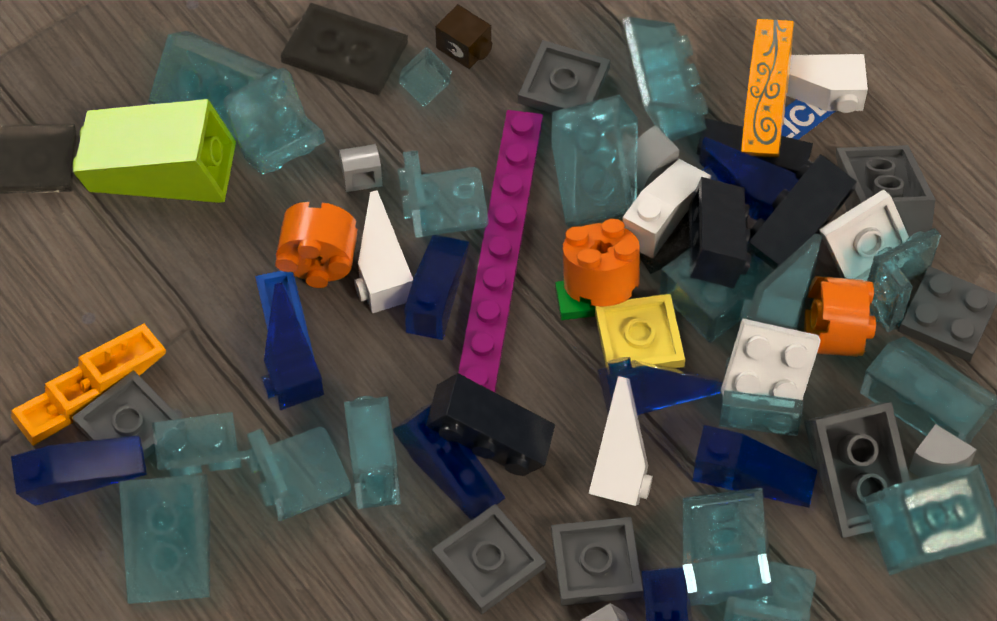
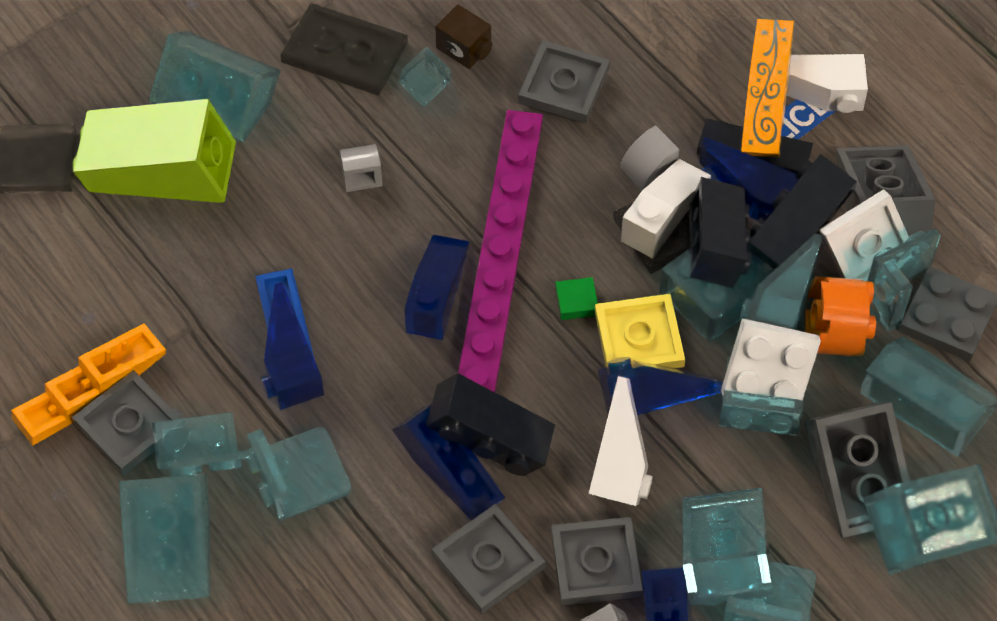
clear blue slope [11,436,147,506] -> none
clear light blue bracket [223,68,326,175] -> none
orange brick [275,202,358,288] -> none
clear light blue piece [344,396,401,509] -> none
white slope [354,190,415,313] -> none
clear light blue bracket [398,150,489,238] -> none
clear light blue slope [551,94,638,227] -> none
orange brick [563,219,640,307] -> none
clear light blue slope [622,17,709,141] -> none
clear blue slope [692,425,818,508] -> none
light grey brick [909,424,977,482] -> none

